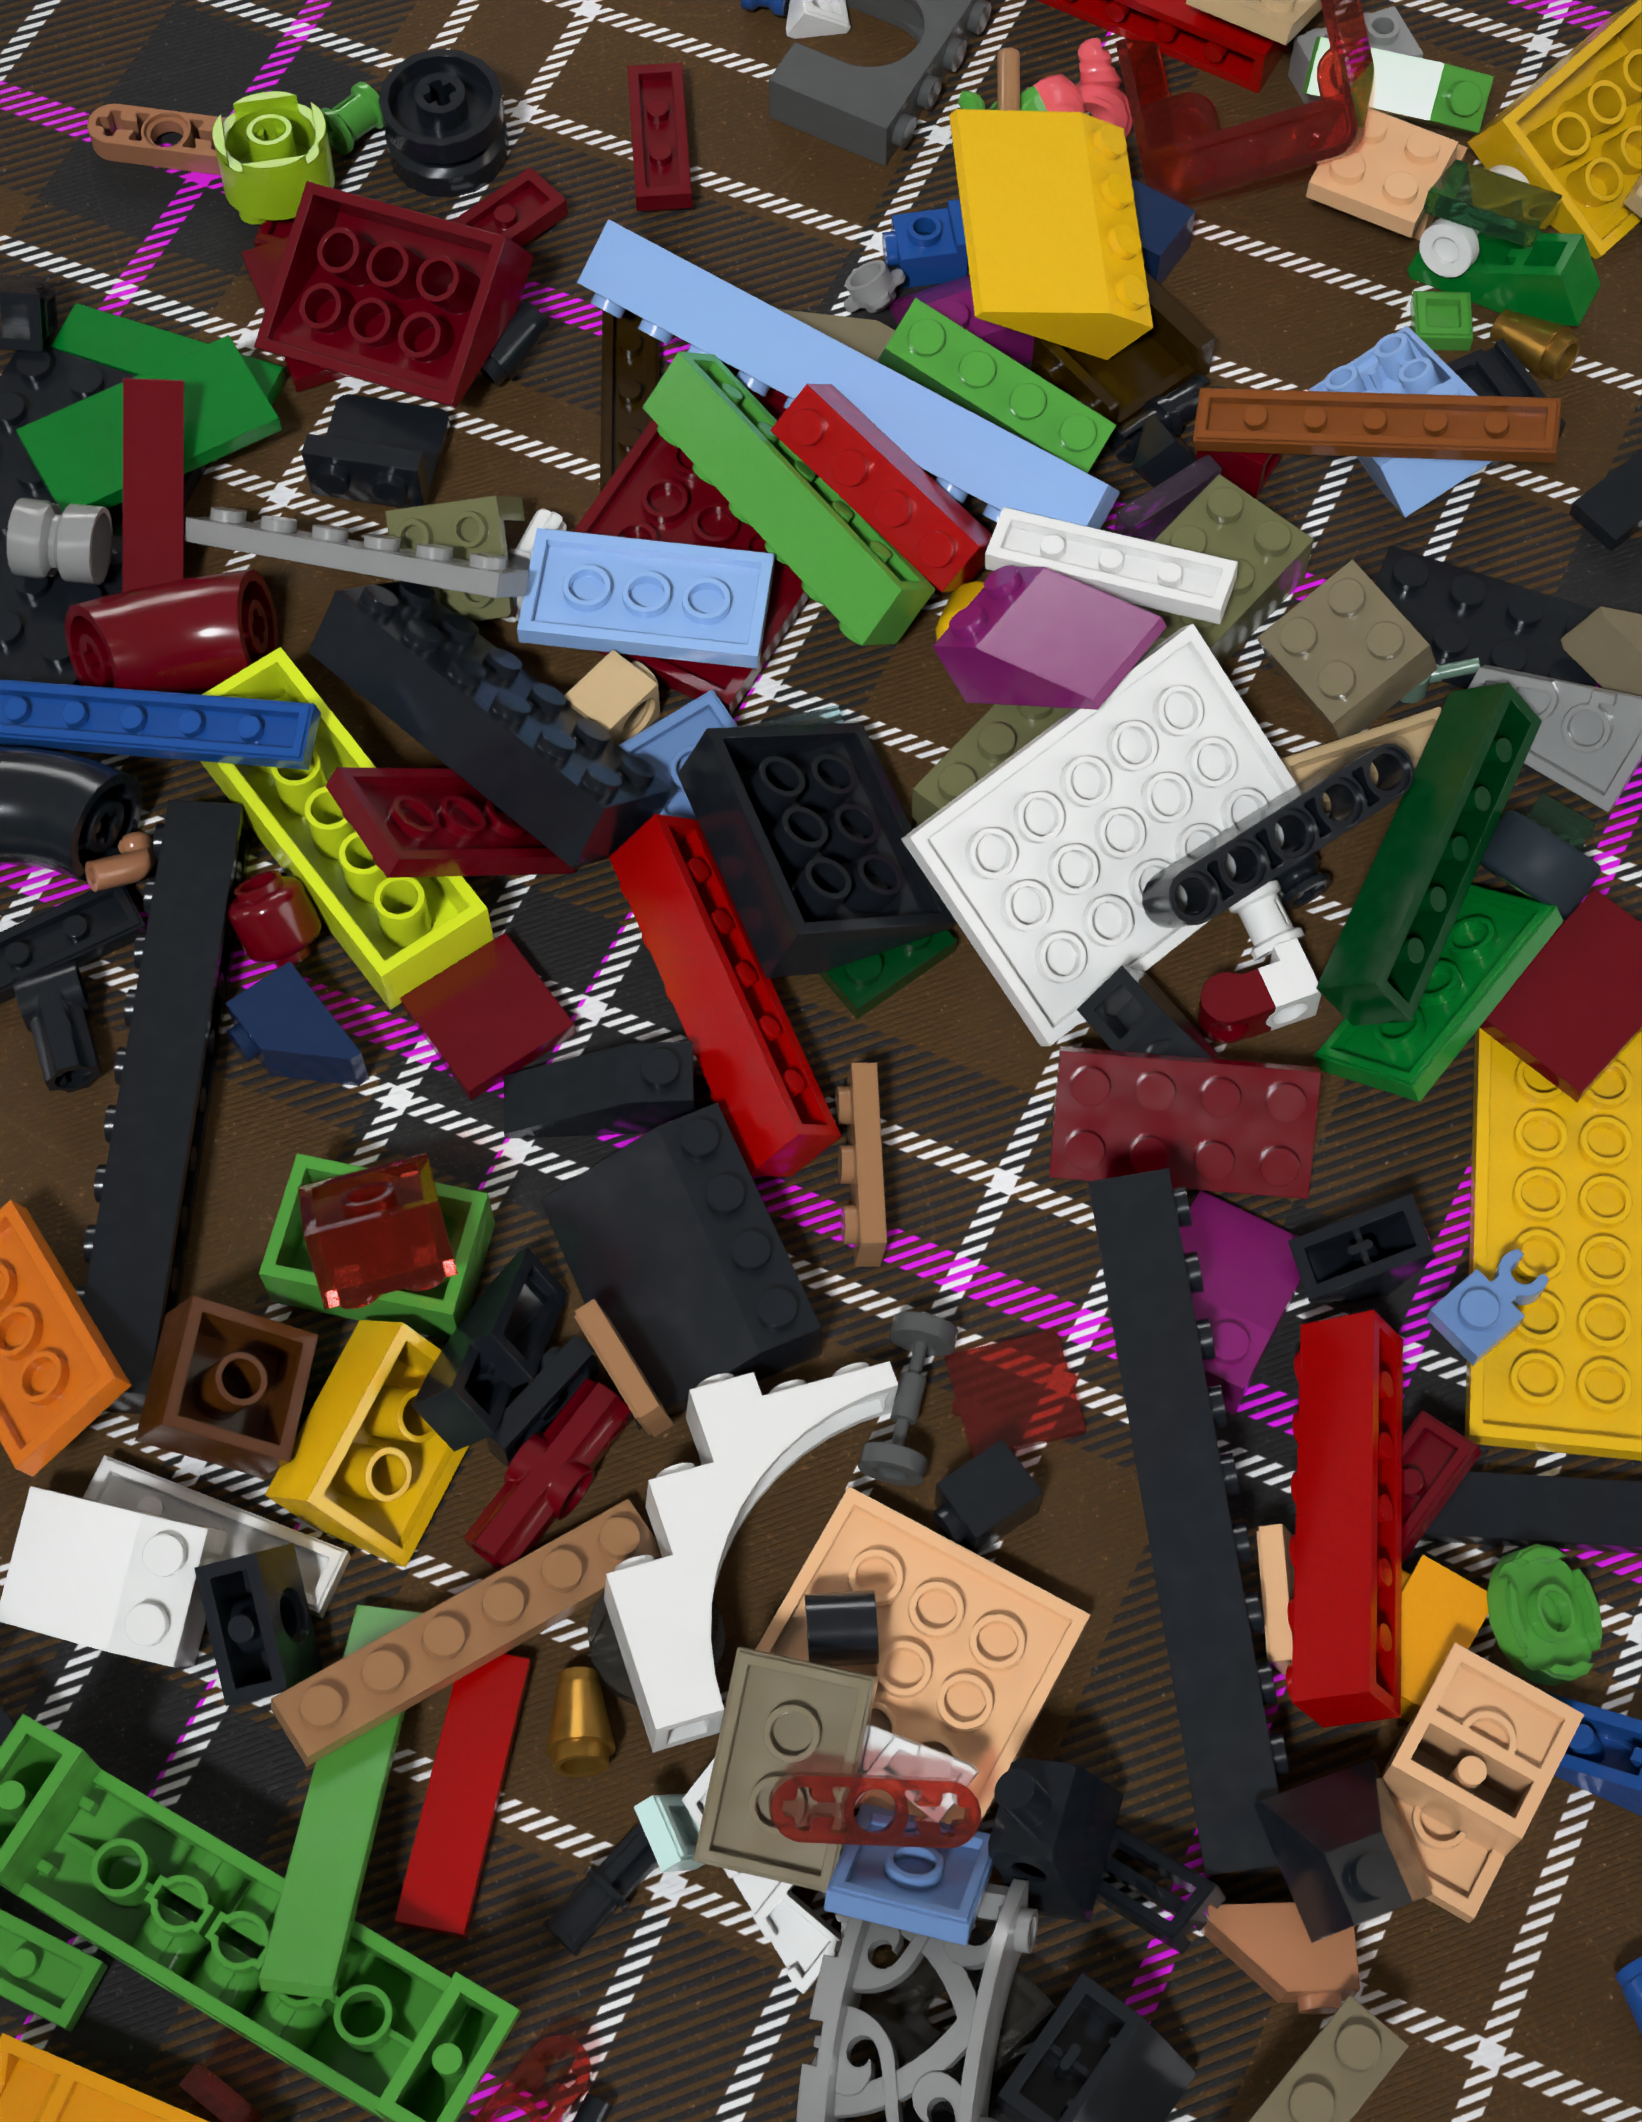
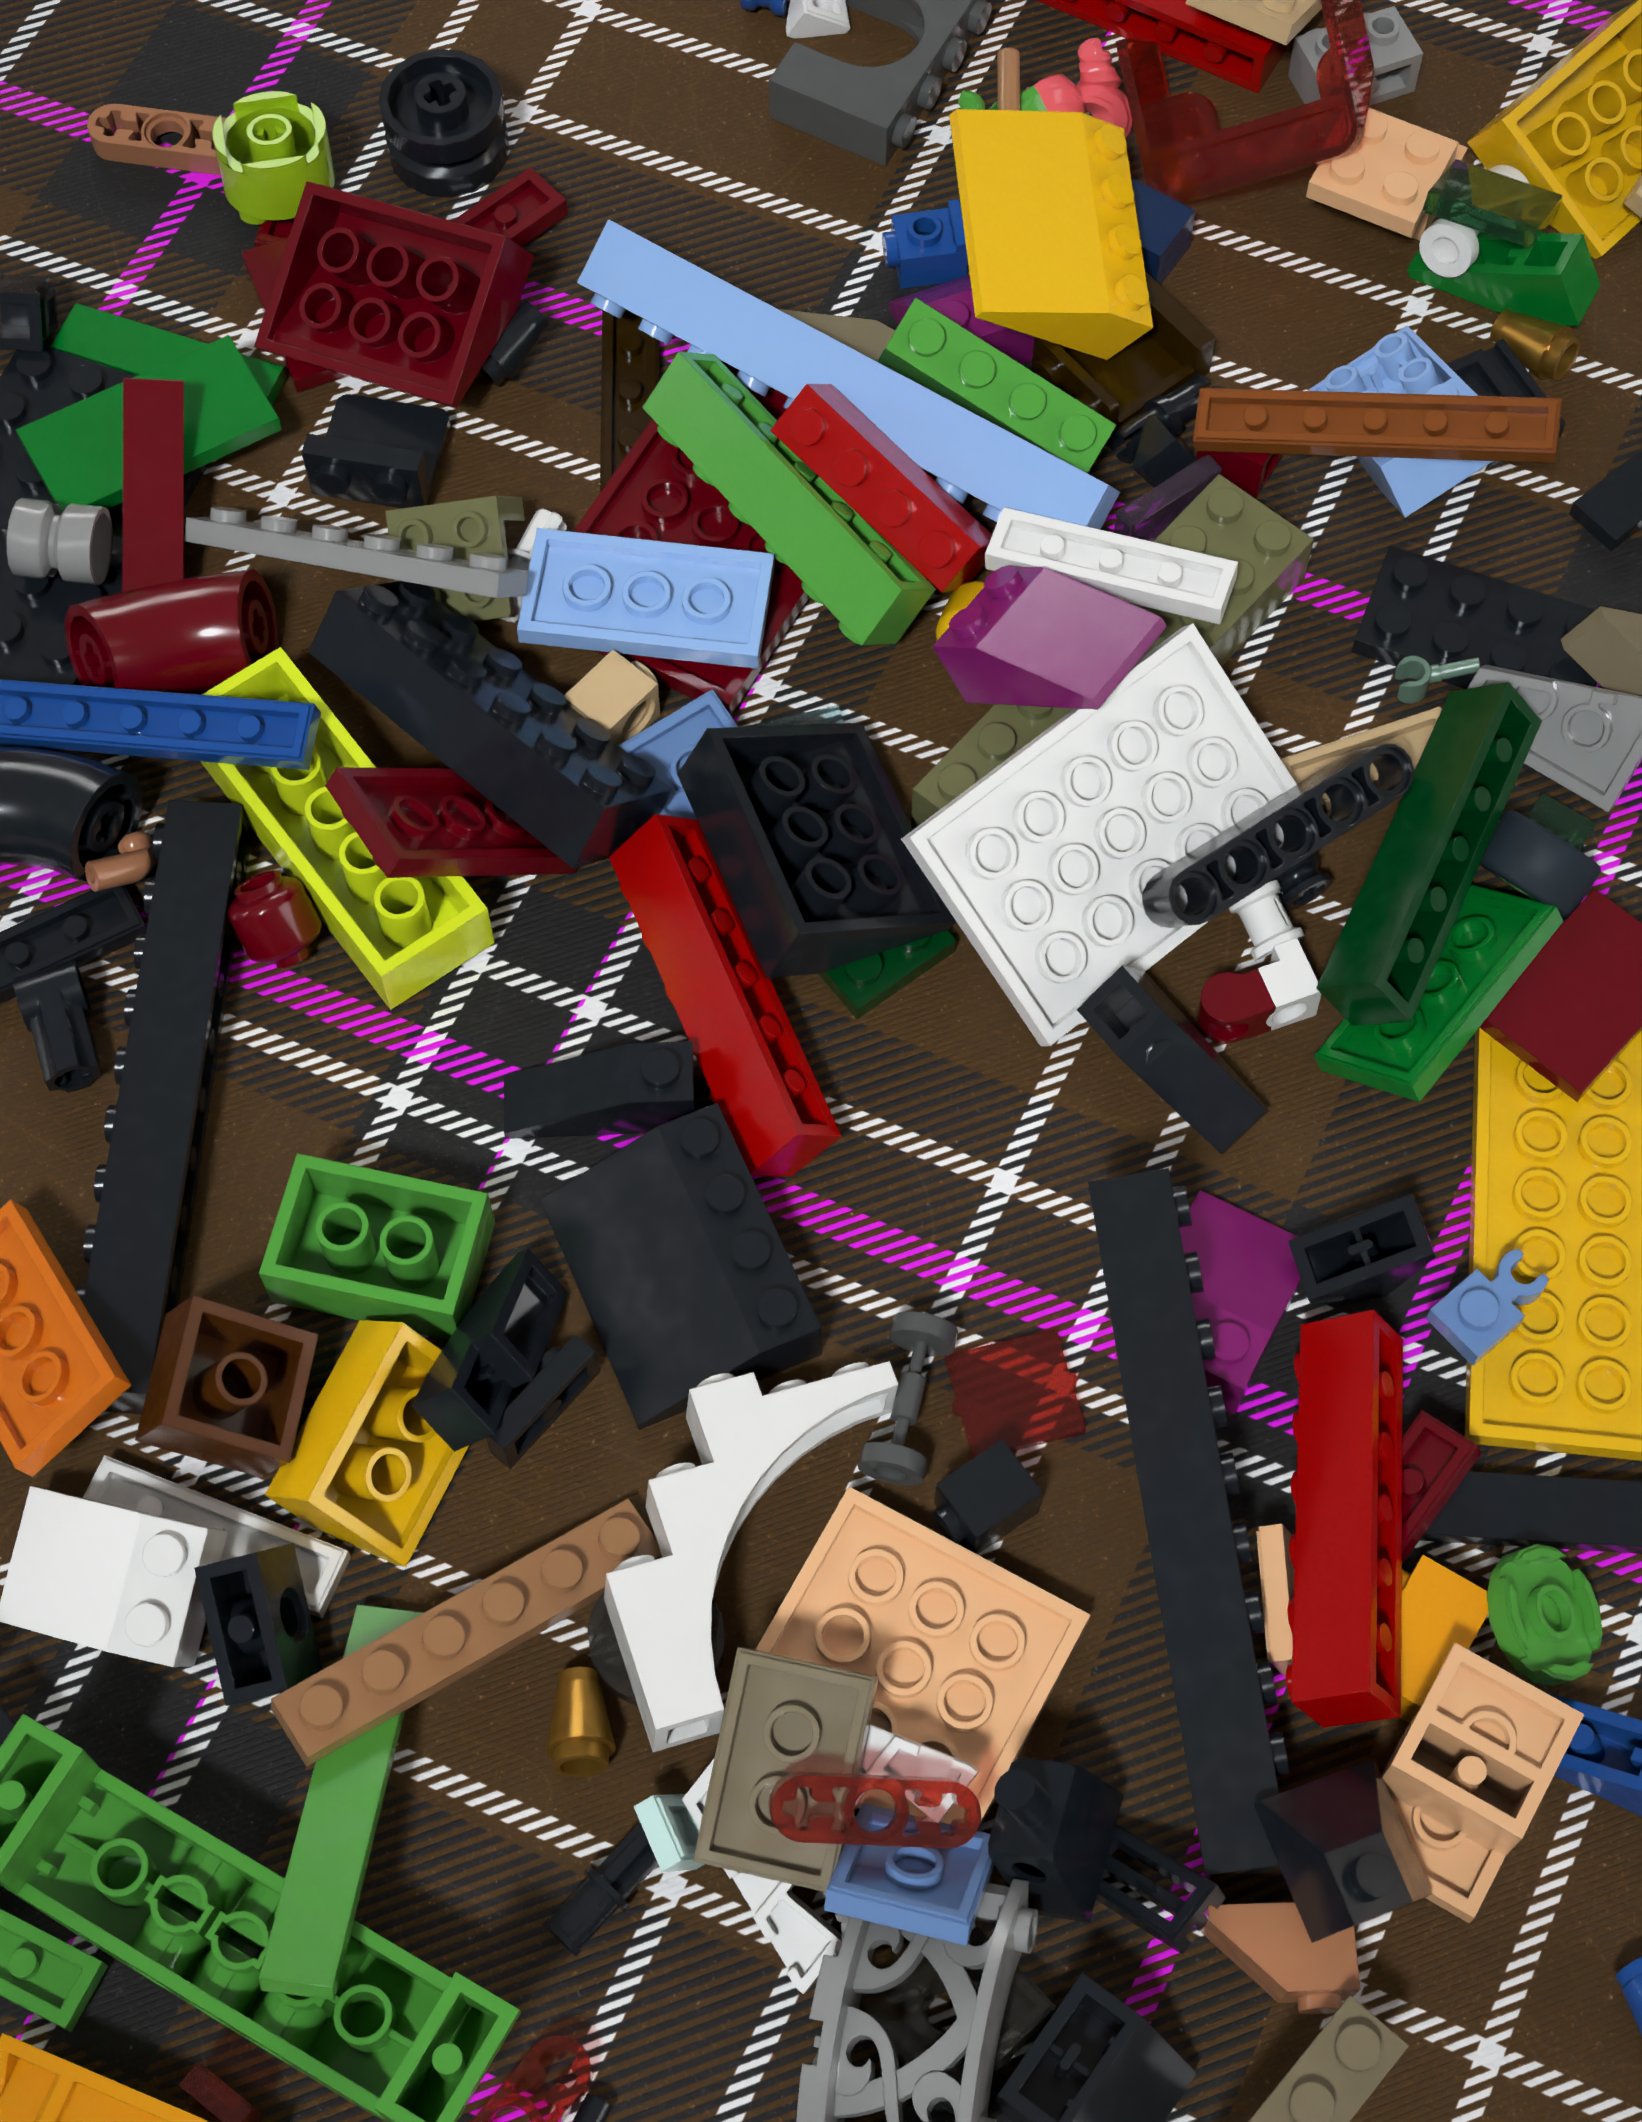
dark blue slope [226,961,369,1086] -> none
clear red slope [298,1153,458,1309] -> none
bright green bush [321,81,384,155] -> none
red tile [394,1654,532,1939] -> none
dark red tile [400,933,576,1100] -> none
dark red piece [463,1378,633,1571] -> none
medium nougat tile [574,1299,674,1437] -> none
dark red plate [627,62,692,212] -> none
black brick [805,1590,879,1667] -> none
medium nougat plate [835,1063,887,1267] -> none
light grey plate [844,260,906,313] -> none
dark red plate [1049,1046,1321,1199] -> none
dark tan brick [1257,559,1438,740] -> none
slope [1302,37,1494,133] -> none
bright green tile [1410,291,1473,351] -> none

